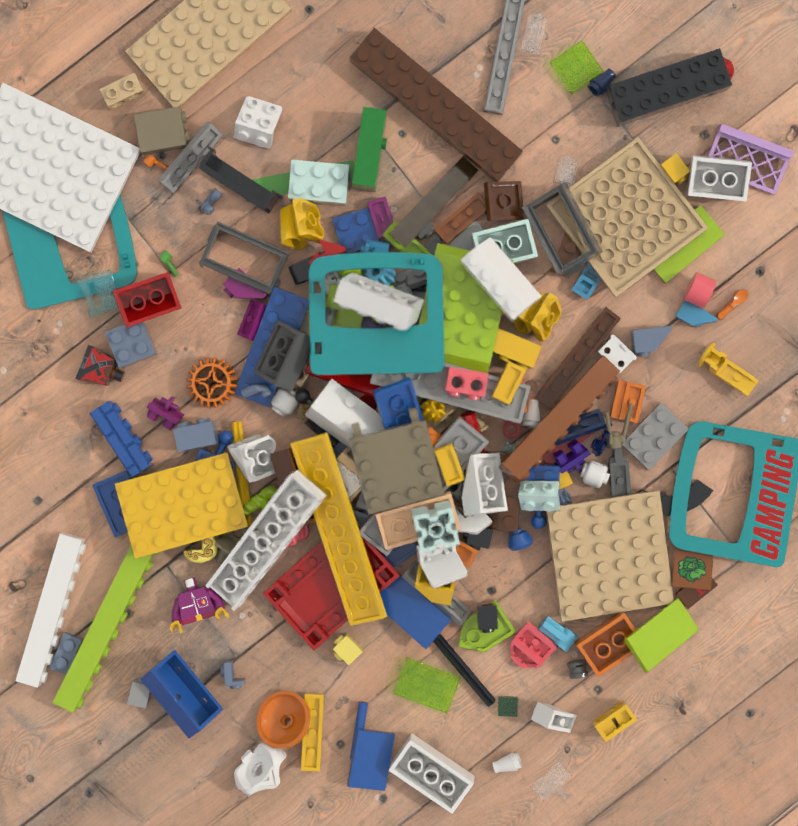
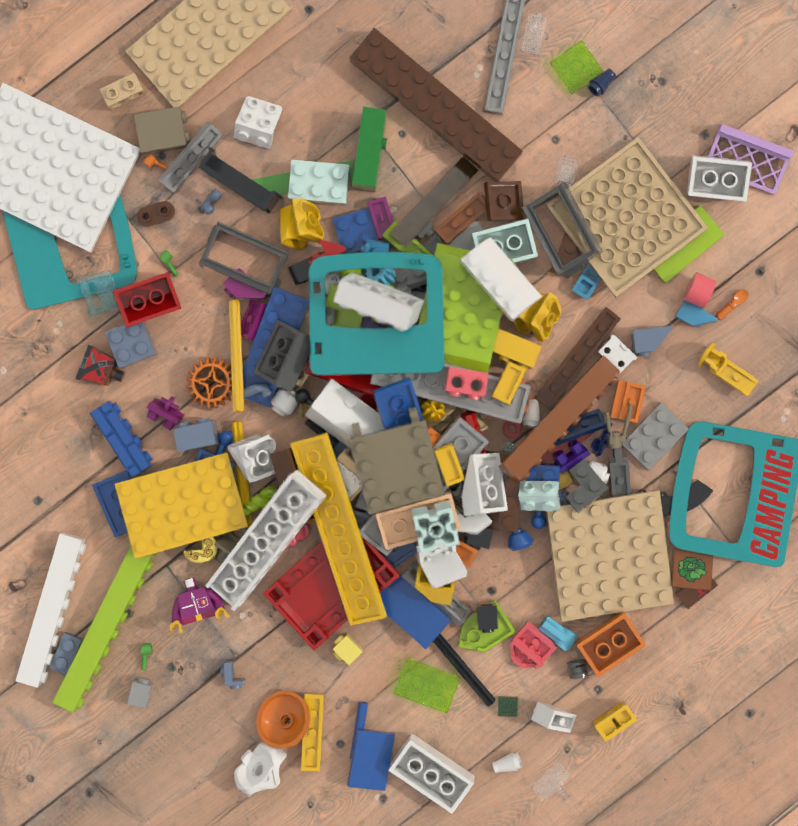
blue piece [140,650,223,739] -> none
black piece [606,48,734,127] -> none
lime tile [624,598,699,673] -> none
yellow brick [660,153,690,185] -> none
none -> reddish brown plate [137,201,175,227]
none -> bright green hand [140,643,153,671]
none -> yellow axle [229,300,244,412]
none -> dark grey plate [566,459,609,513]

